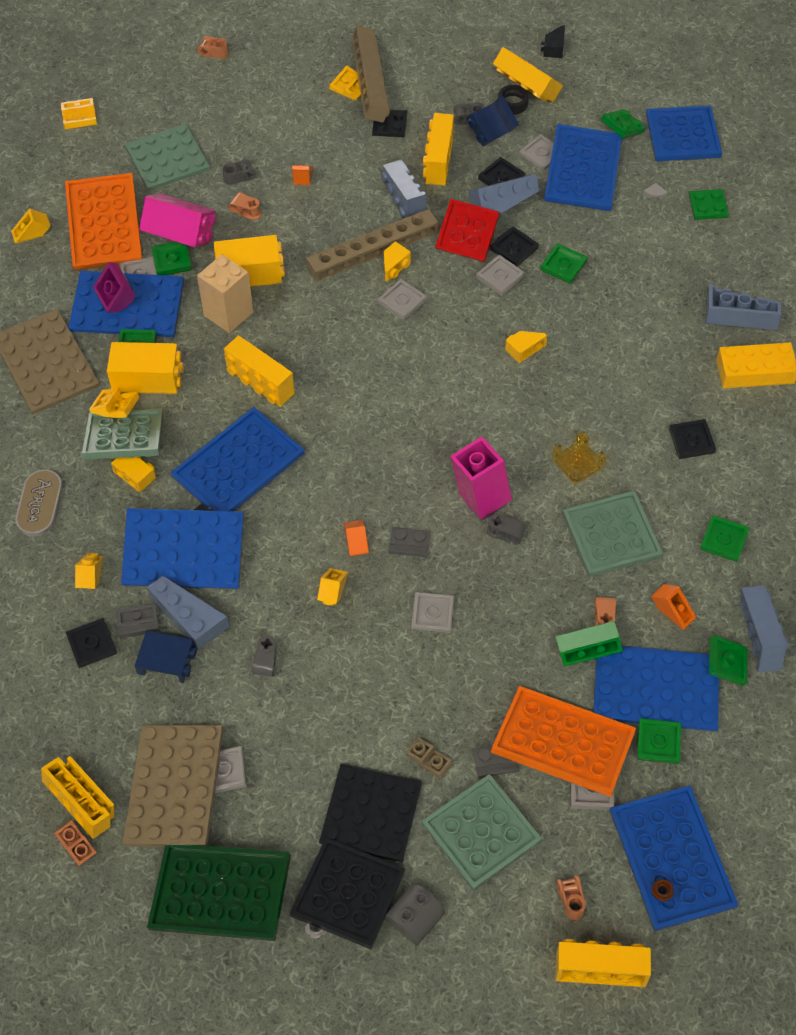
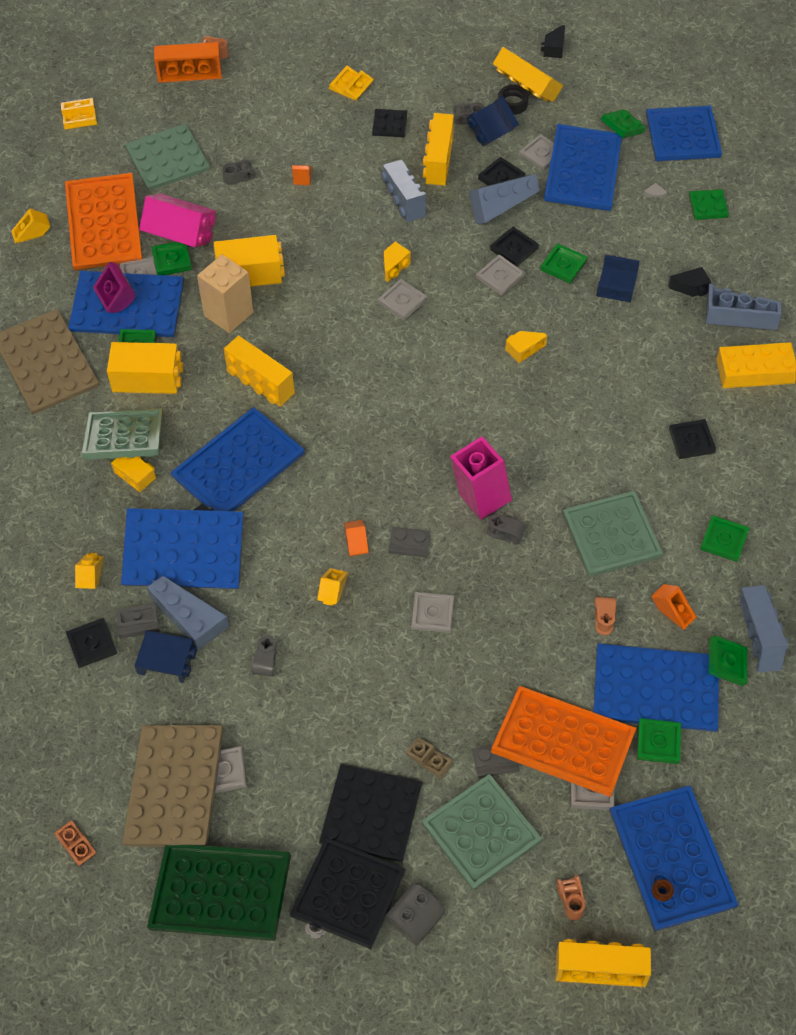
dark tan tile [15,469,63,537] -> none
yellow brick [41,756,114,839] -> none
yellow slope [89,388,140,418] -> none
nougat piece [228,192,262,220] -> none
dark tan brick [306,209,438,282] -> none
dark tan brick [351,25,390,123] -> none
red plate [435,199,500,263] -> none
clear yellow panel [552,431,607,486] -> none
green brick [555,621,623,667] -> none
none -> orange brick [154,42,222,83]
none -> dark blue panel [596,255,640,303]
none -> black slope [668,267,711,297]

